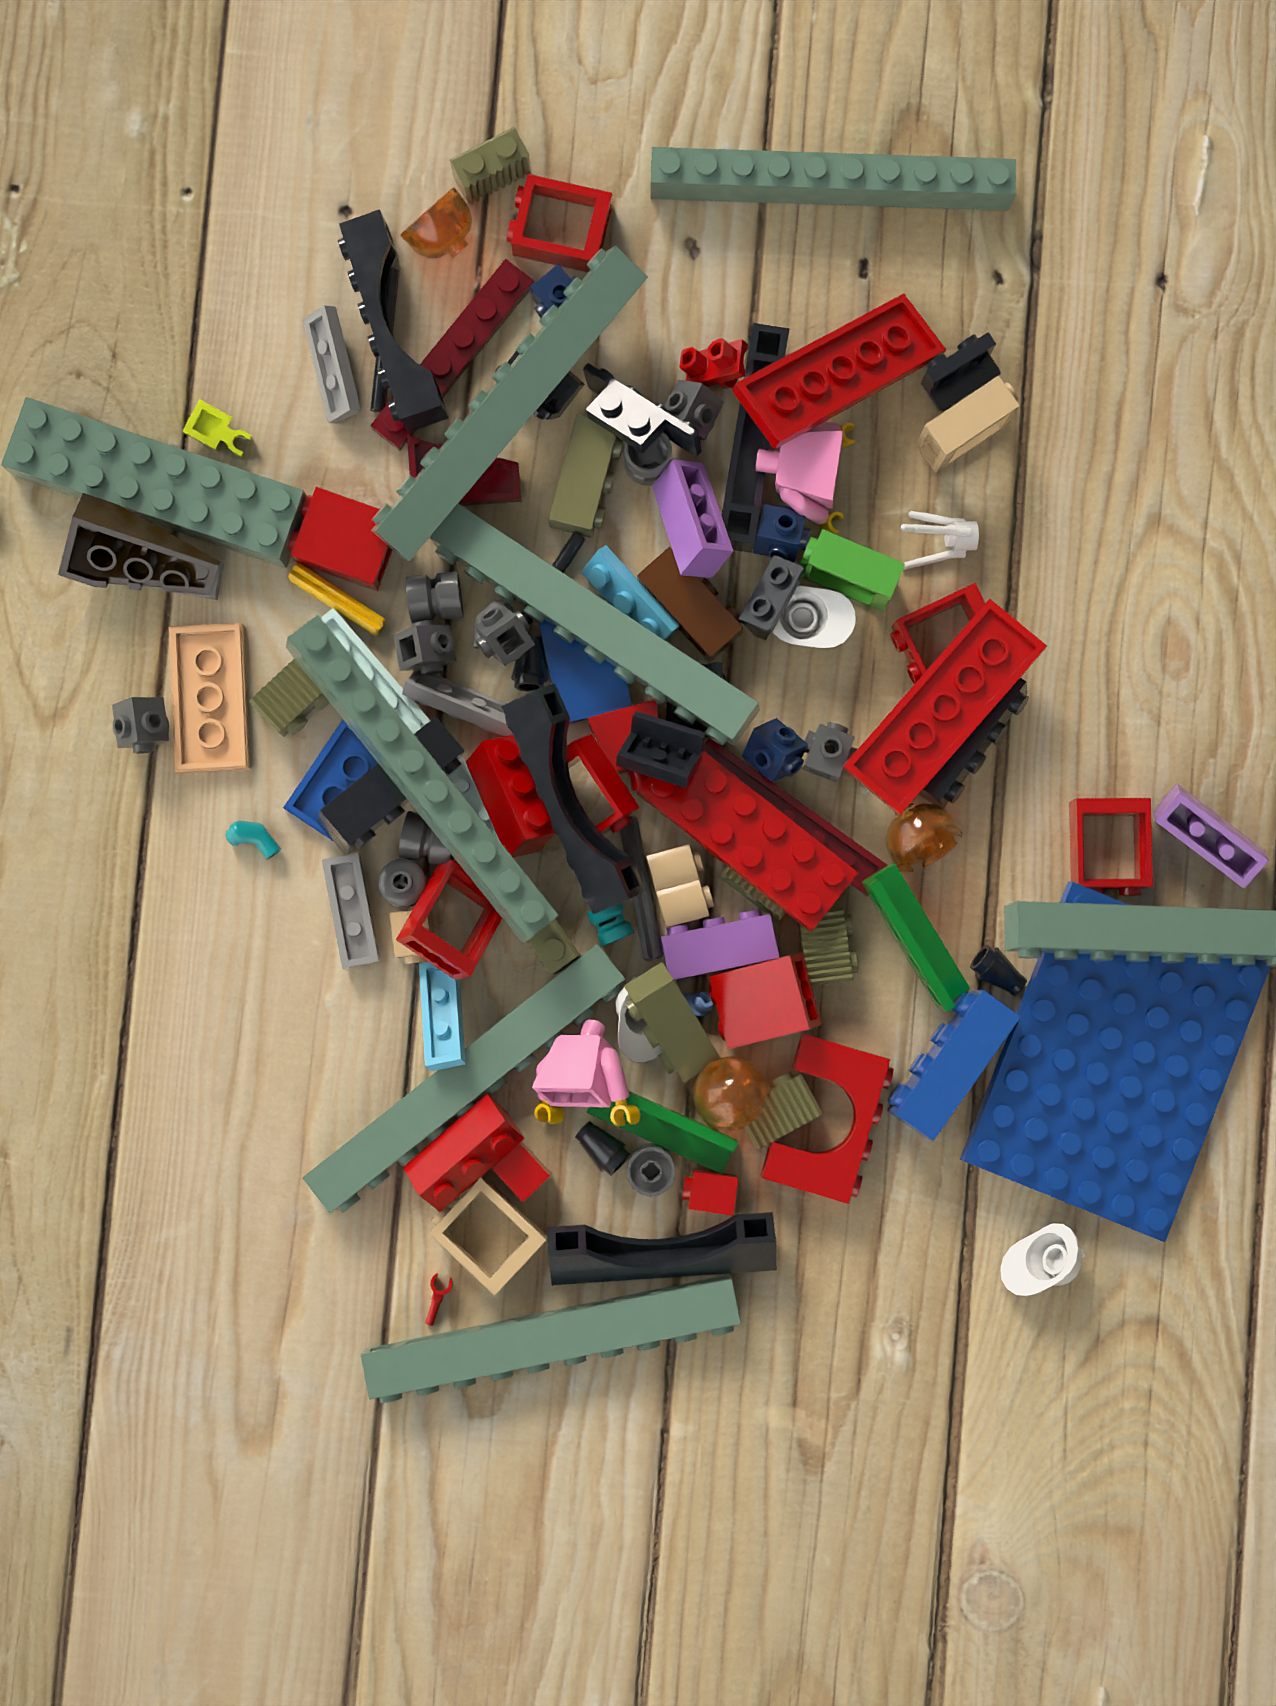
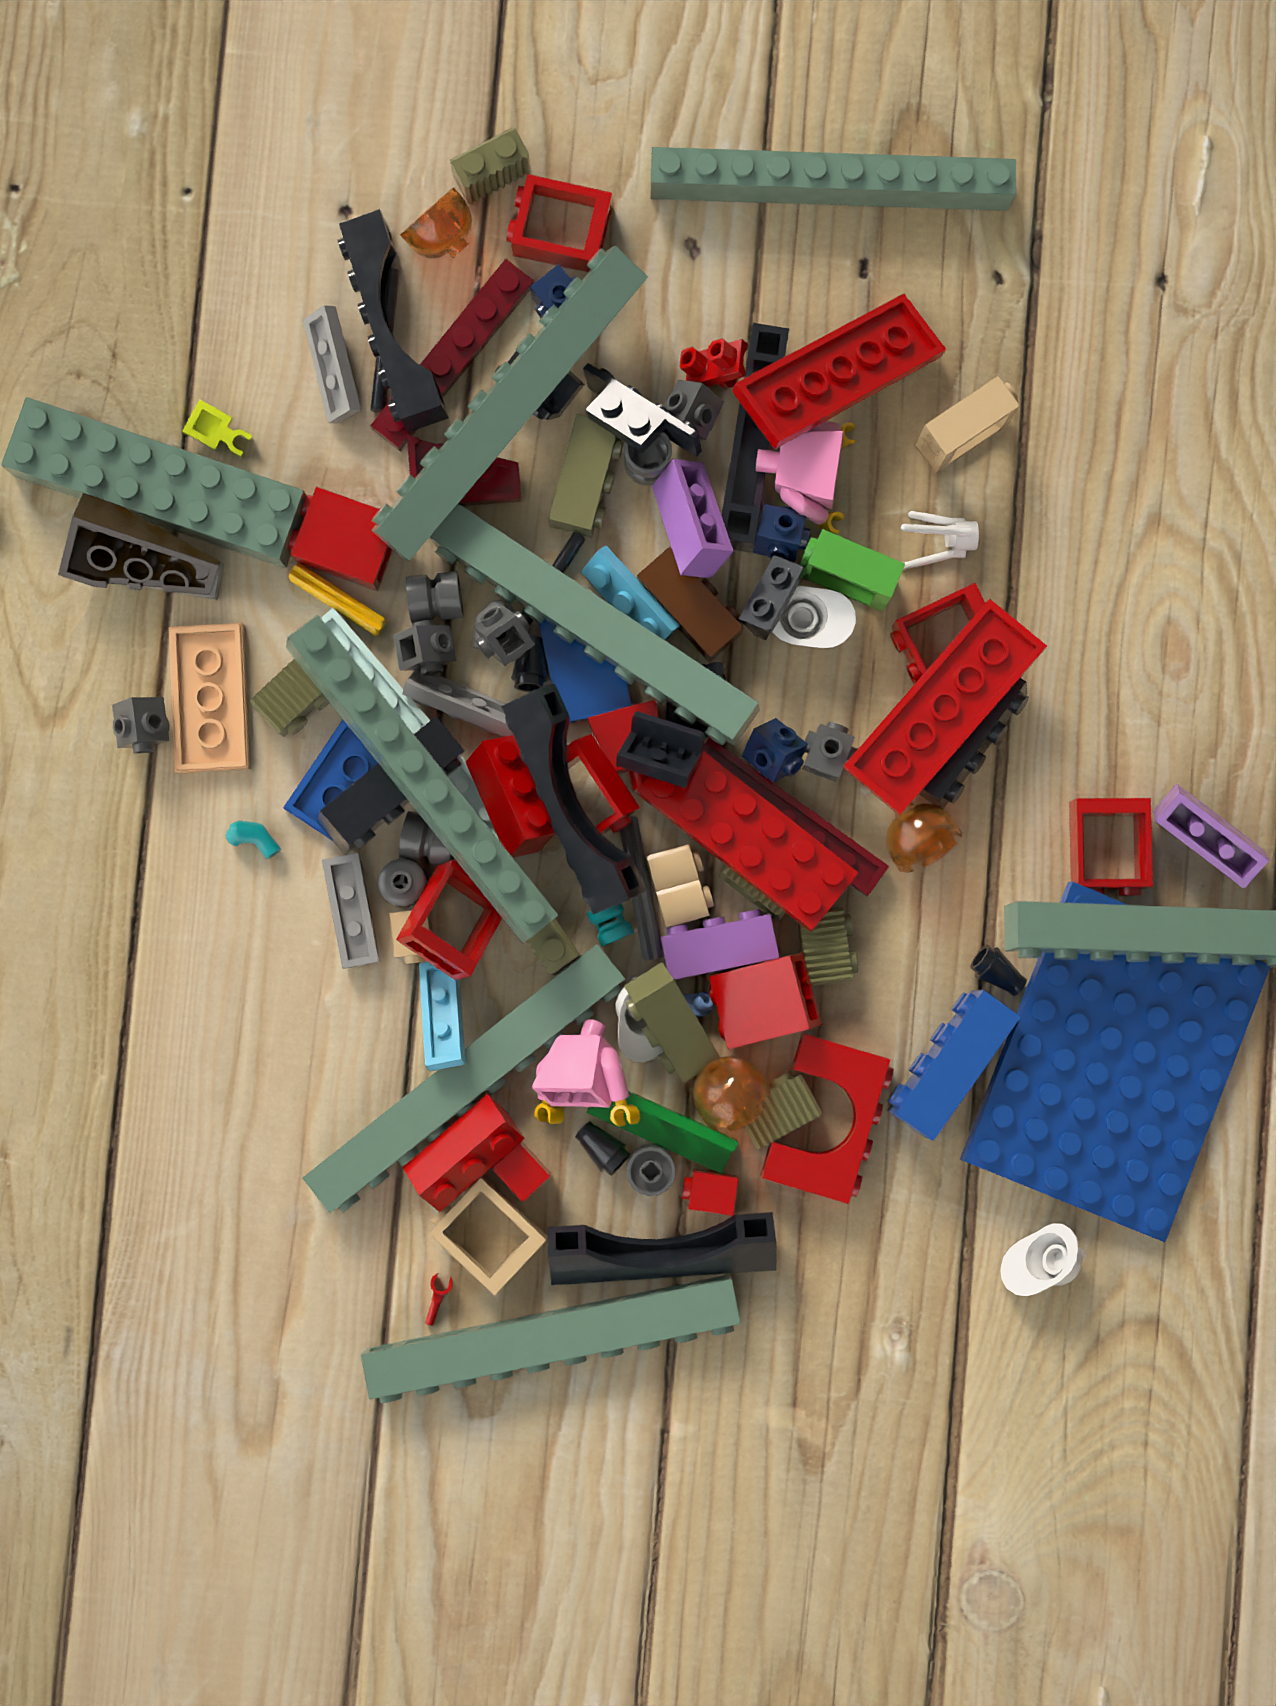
green fence [861,863,971,1013] -> none
black bracket [921,332,1001,412] -> none

